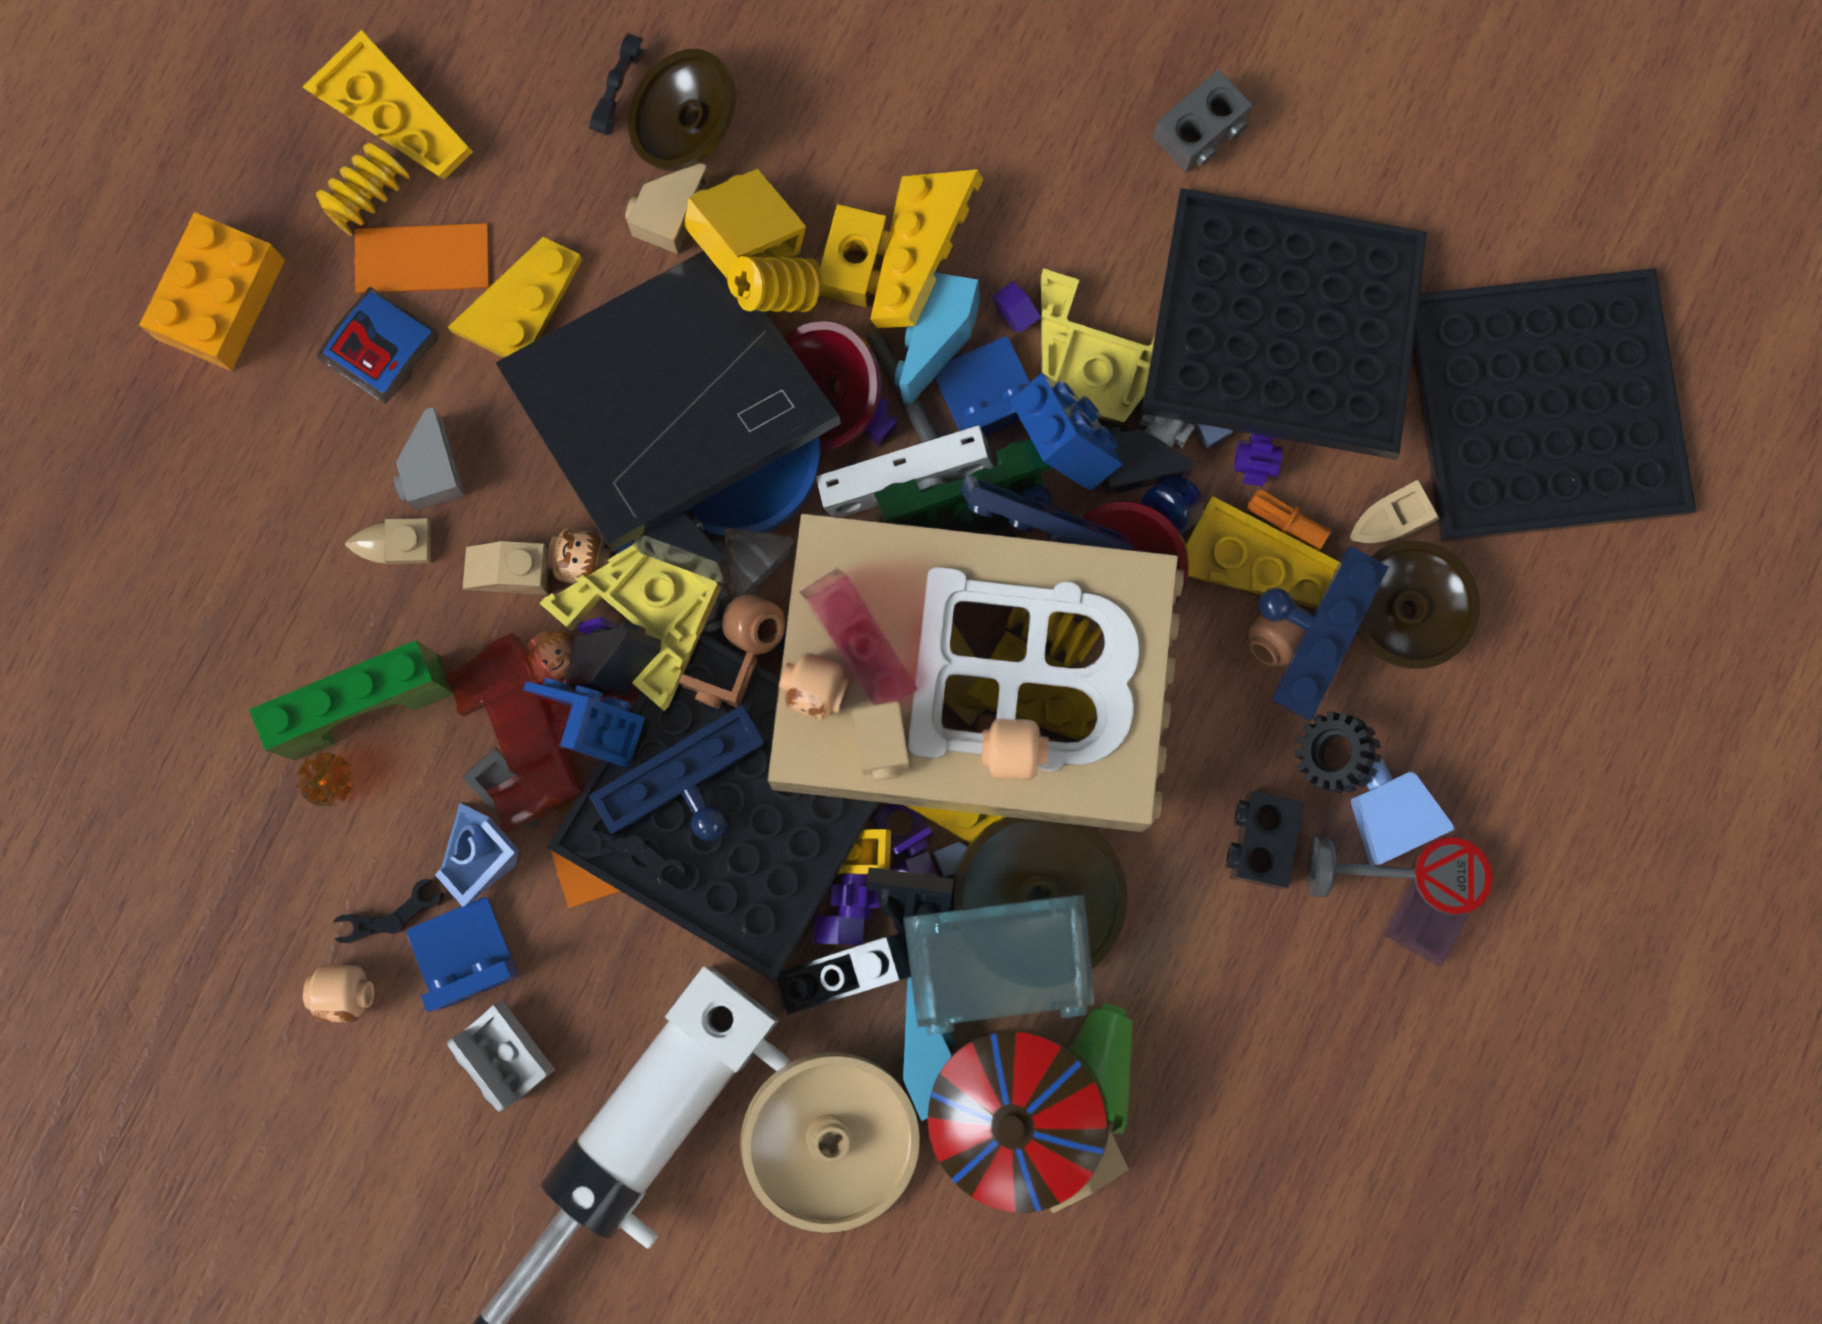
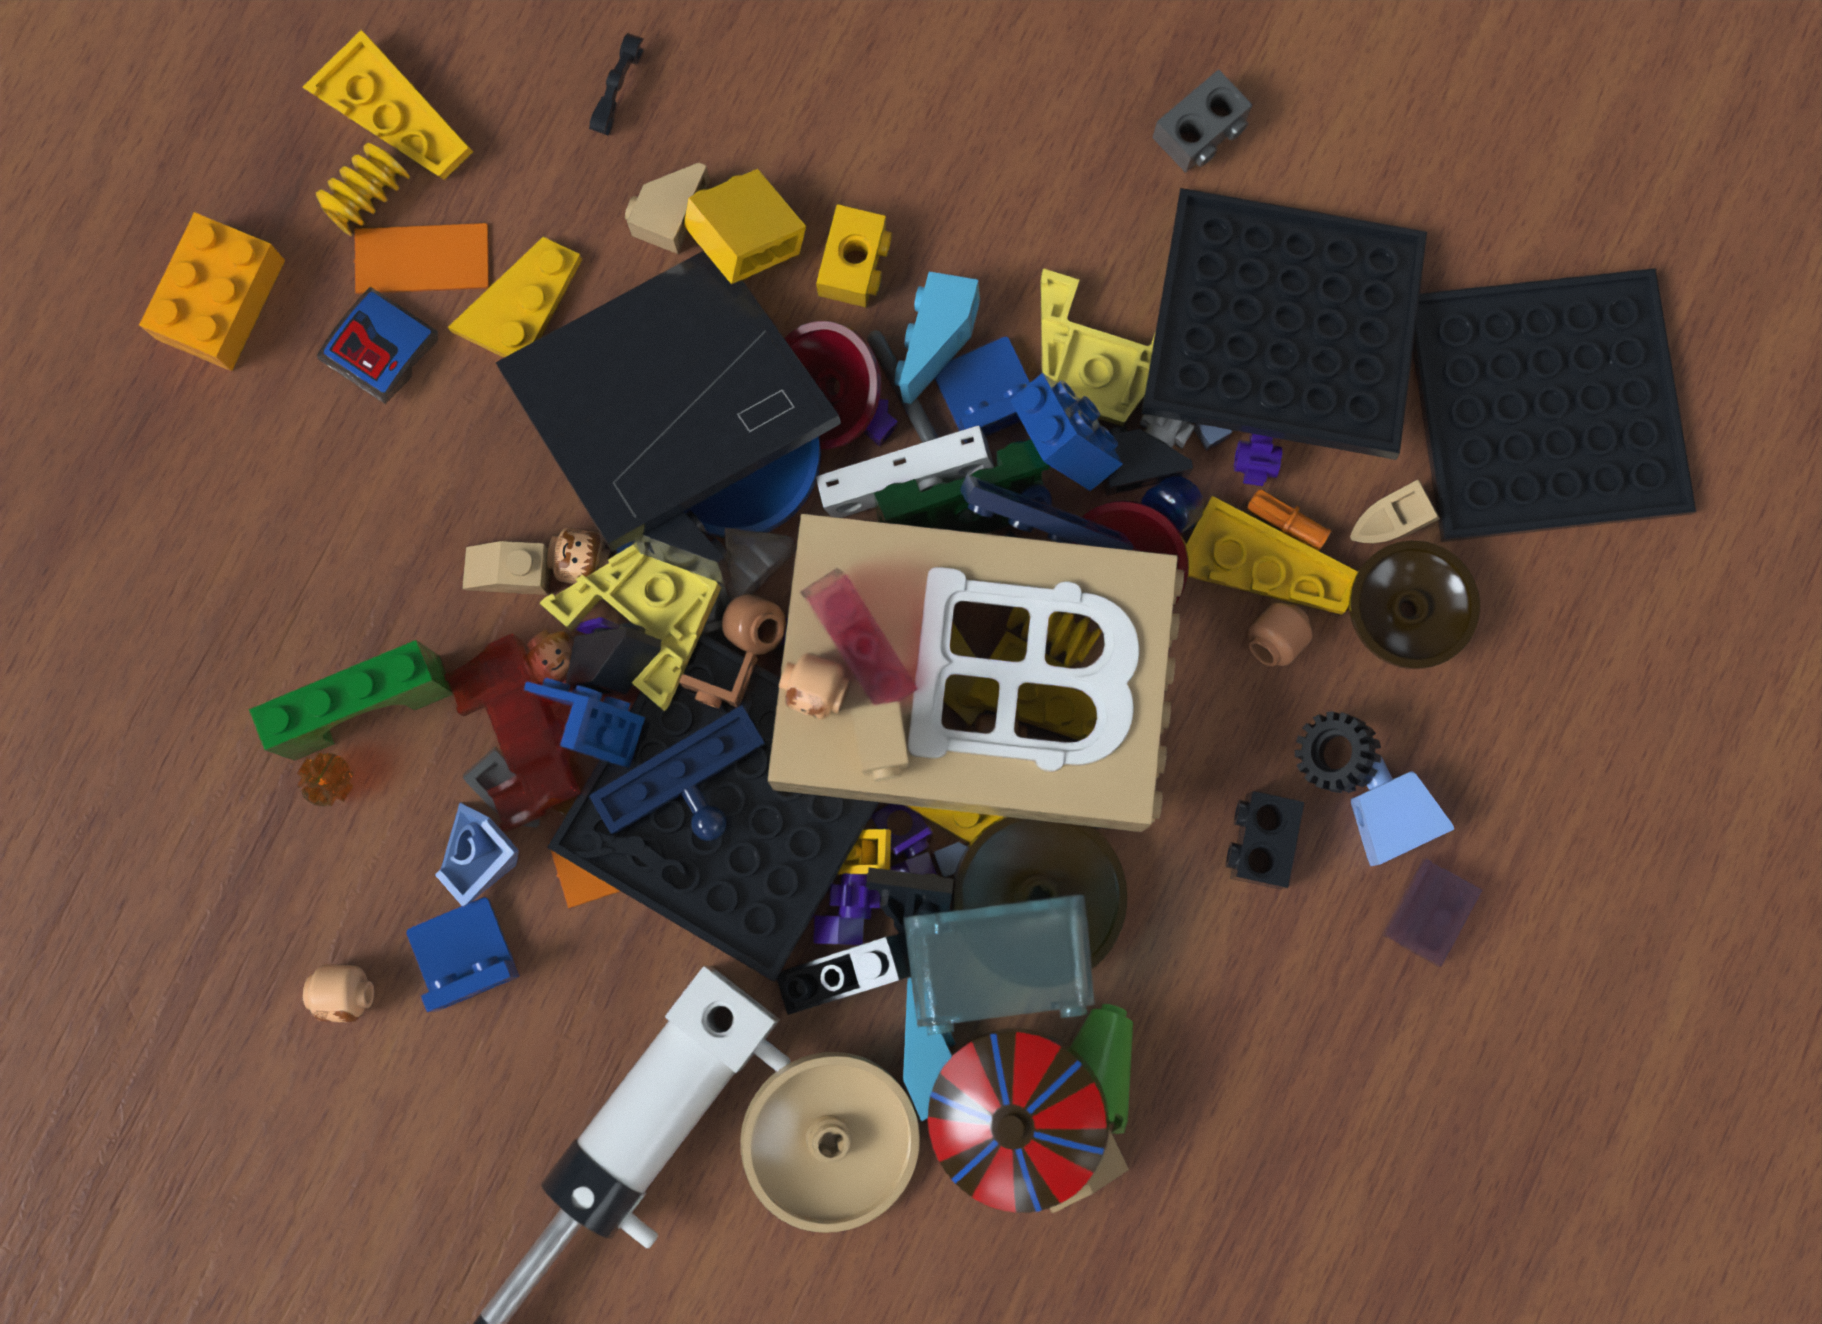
black piece [333,879,444,944] -> none
tan plate [345,518,431,564] -> none
light grey slope [394,407,465,511] -> none
light grey bracket [447,1000,555,1112] -> none
dark brown dish [628,49,736,171] -> none
yellow piece [727,256,822,312] -> none
yellow wing [870,169,983,328] -> none
light nougat head [982,719,1049,780] -> none
dark purple piece [992,281,1041,333] -> none
dark blue plate [1258,546,1389,721] -> none
dark grey piece [1307,836,1493,915] -> none

